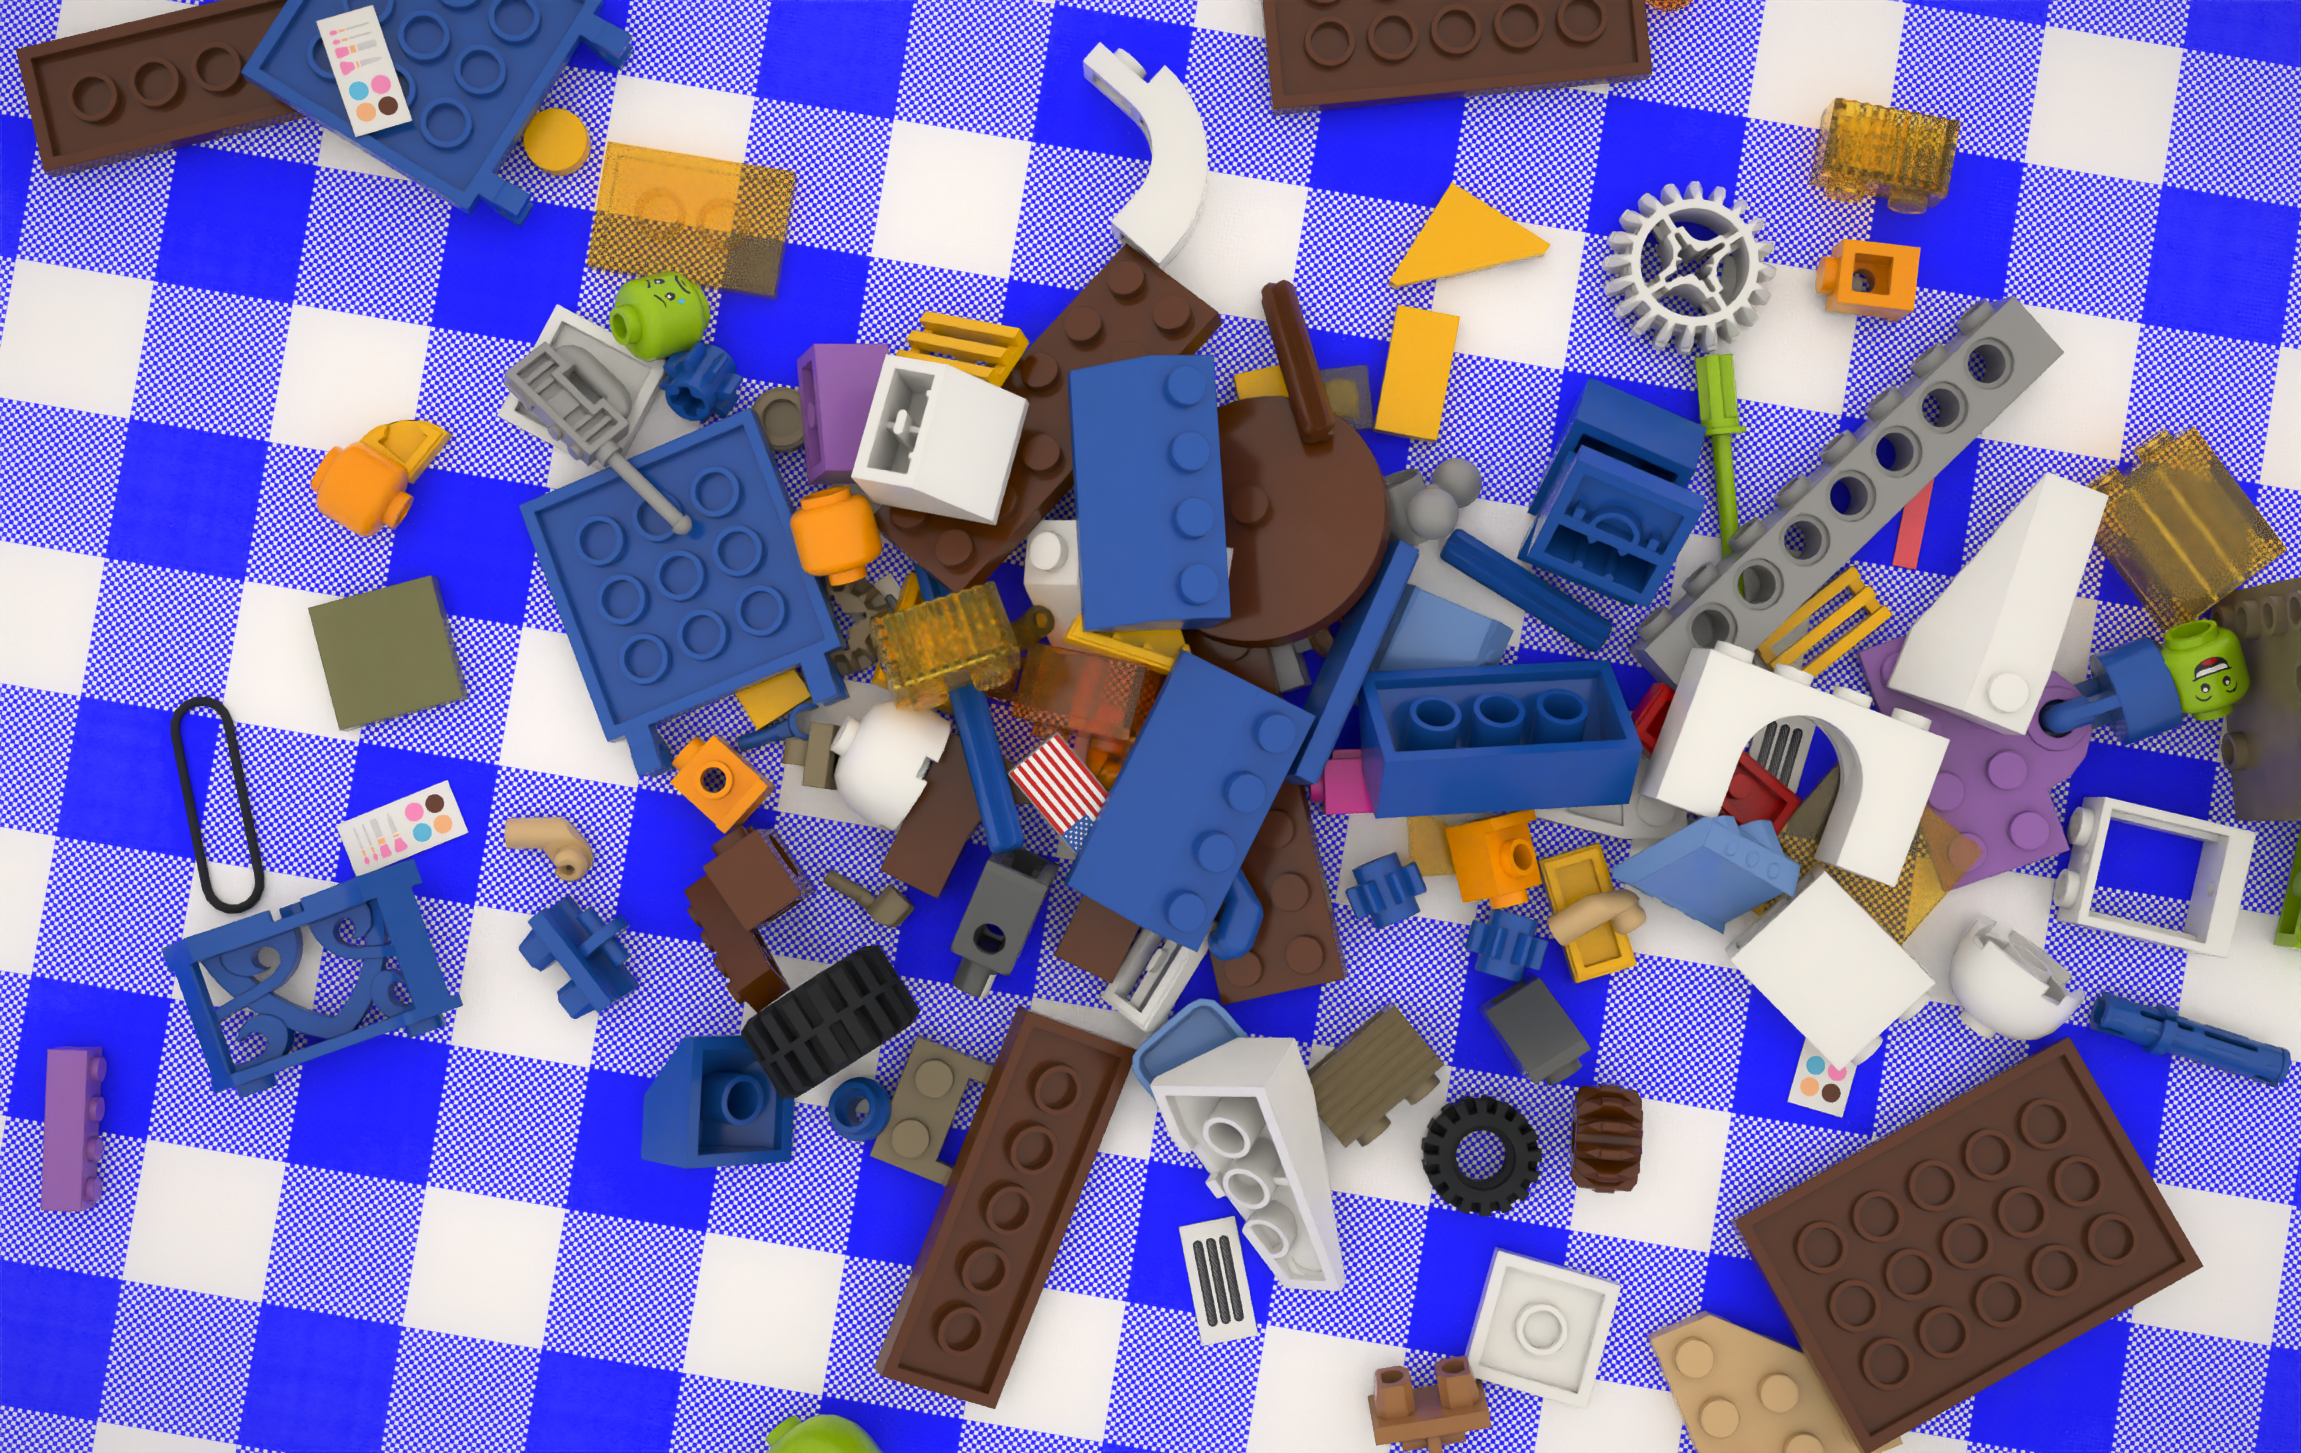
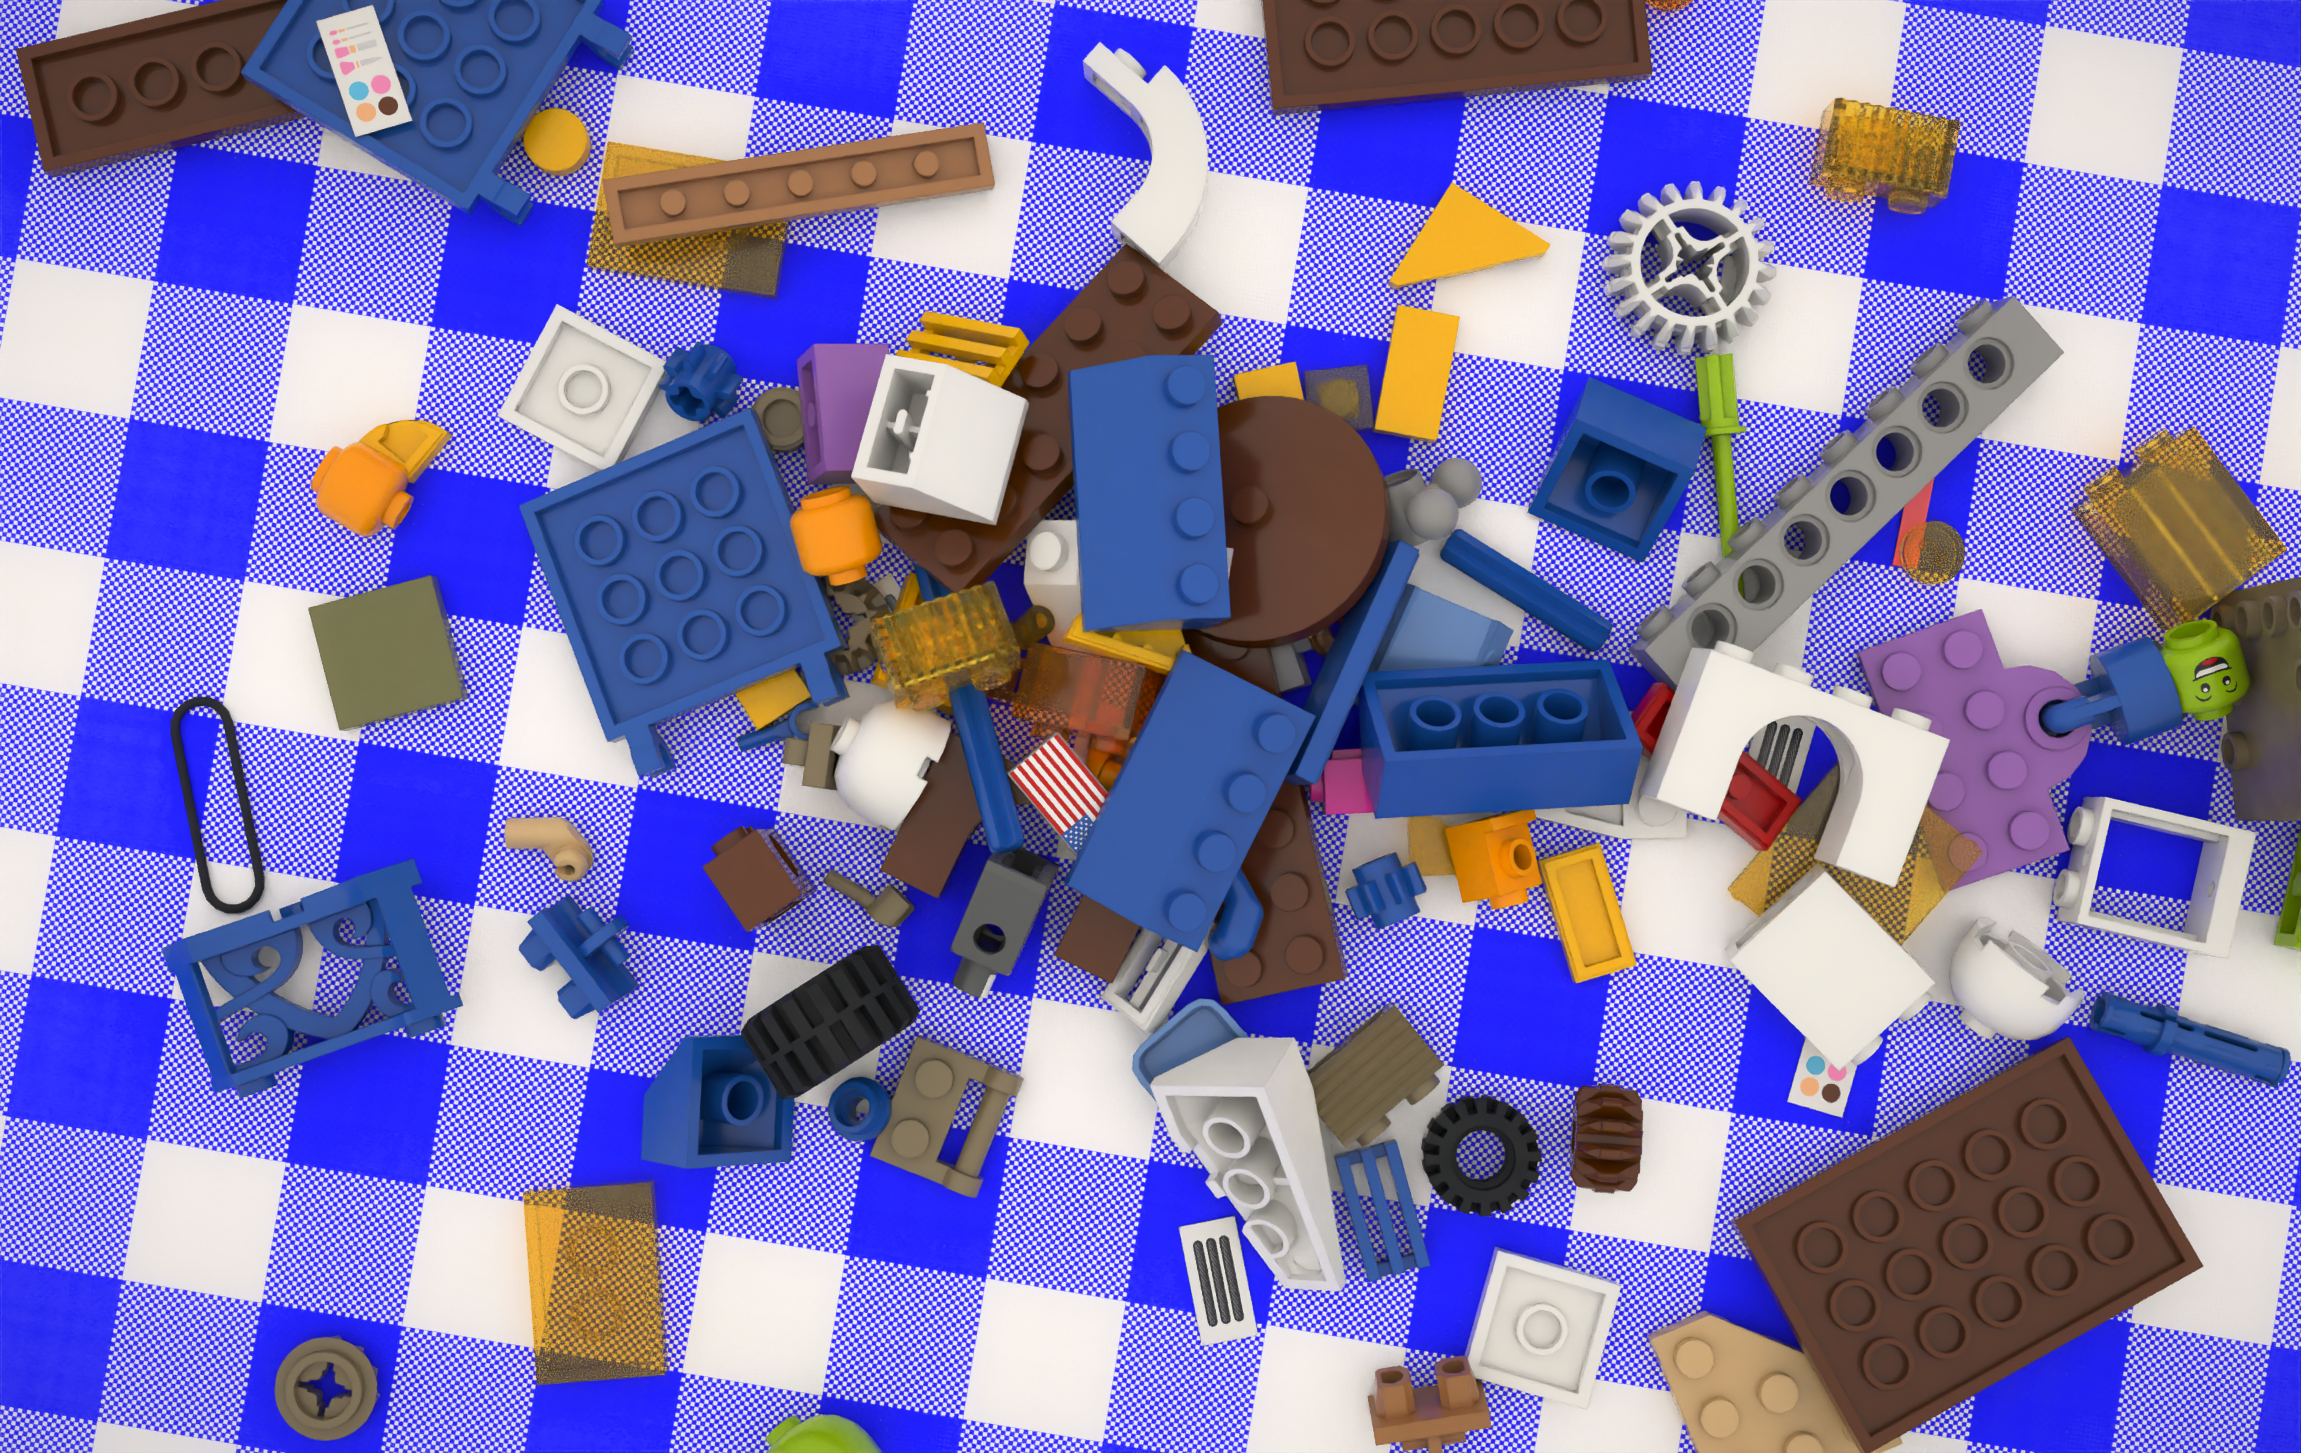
medium lavender piece [41,1046,107,1212] -> none
white sticker [336,780,469,877] -> none
light grey piece [504,341,692,535] -> none
lime head [609,271,710,362] -> none
light orange brick [670,735,776,834] -> none
reddish brown piece [684,874,790,1013] -> none
reddish brown plate [874,1005,1137,1409] -> none
reddish brown axle [1261,279,1335,444] -> none
blue gear [1465,909,1549,983] -> none
dark grey slope [1478,974,1591,1086] -> none
blue bracket [1517,445,1706,608] -> none
tan arm [1547,889,1646,946] -> none
medium blue slope [1612,815,1801,935] -> none
yellow tile [1754,566,1893,677] -> none
light orange brick [1815,239,1921,322] -> none
white wedge [1886,472,2109,735] -> none
none -> dark tan gear [275,1335,380,1441]
none -> clear yellow tile [523,1180,668,1385]
none -> medium nougat plate [602,122,995,248]
none -> blue tile [1334,1139,1431,1282]
none -> clear yellow piece [1899,521,1965,585]

